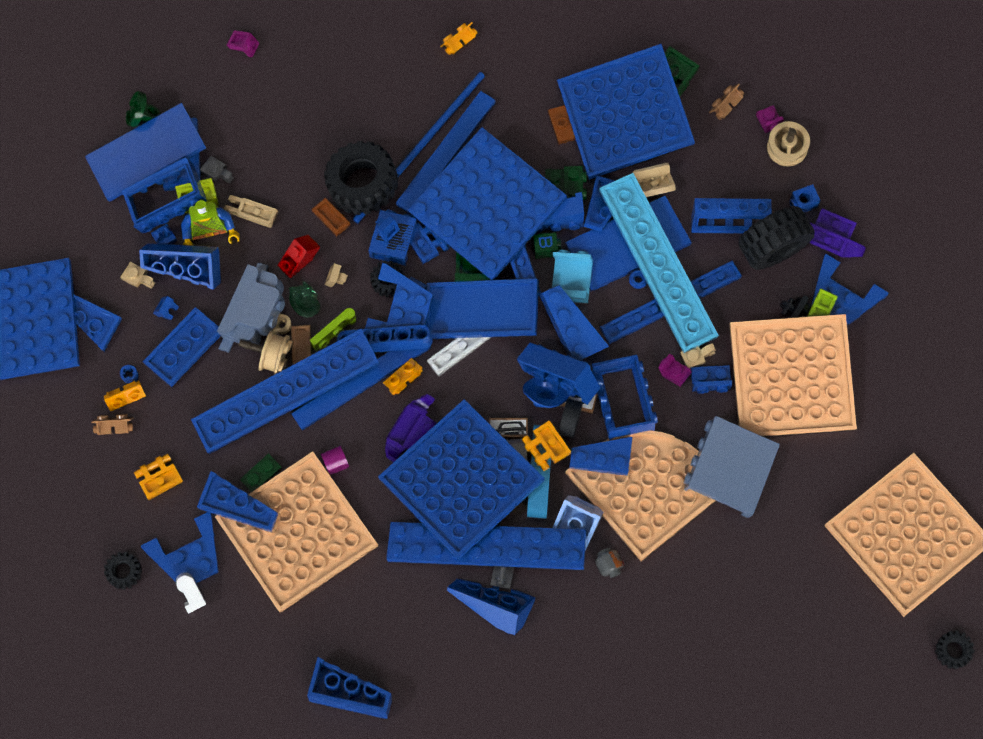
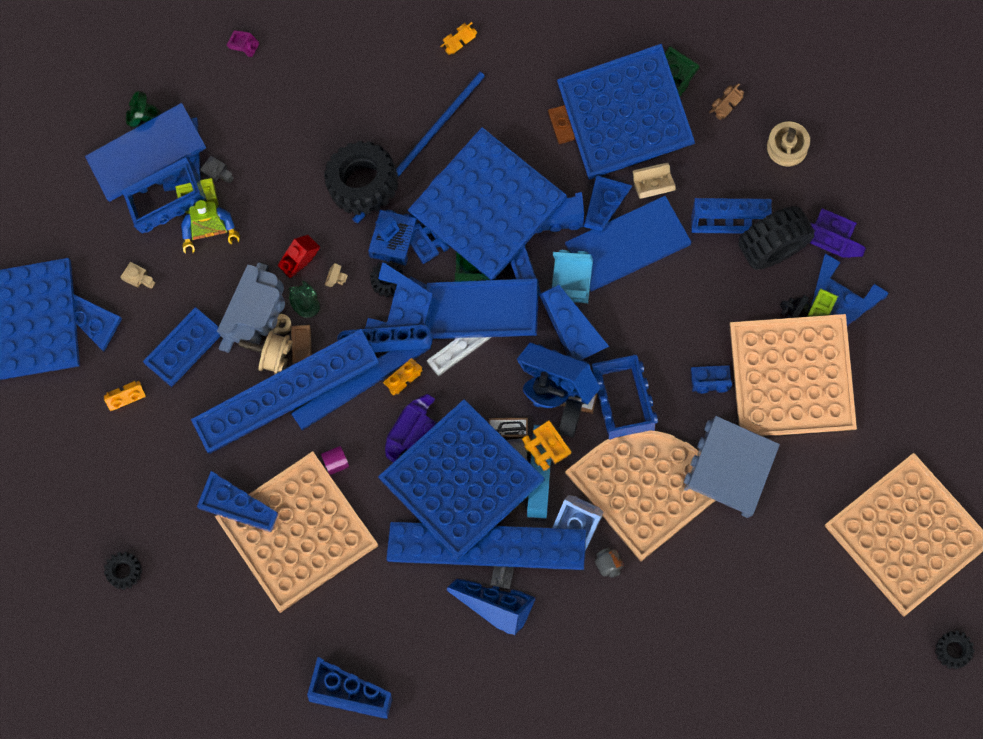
medium nougat hinge [91,414,134,435] -> none
blue bush [120,365,138,384] -> none
light orange plate [134,454,183,500] -> none
blue wedge [139,244,221,290] -> none
blue wing [141,512,219,583] -> none
blue tile [151,224,177,245] -> none
blue tile [153,296,179,320] -> none
white leg [176,572,206,614] -> none
tan hinge [224,195,278,228] -> none
dark green plate [240,453,282,492] -> none
lime plate [310,308,357,351] -> none
dark orange plate [312,197,351,237] -> none
blue tile [396,91,496,214] -> none
dark green brick [533,232,561,259] -> none
dark green plate [545,166,587,200] -> none
blue wing [570,437,632,476] -> none
medium azure plate [599,173,719,353] -> none
blue tile [600,260,742,345] -> none
blue plate [629,270,647,289] -> none
magenta bracket [659,354,692,387] -> none
tan plate [680,343,716,370] -> none
magenta bracket [756,105,784,133] -> none
blue brick [789,184,821,213] -> none
none -> black piece [533,371,565,398]

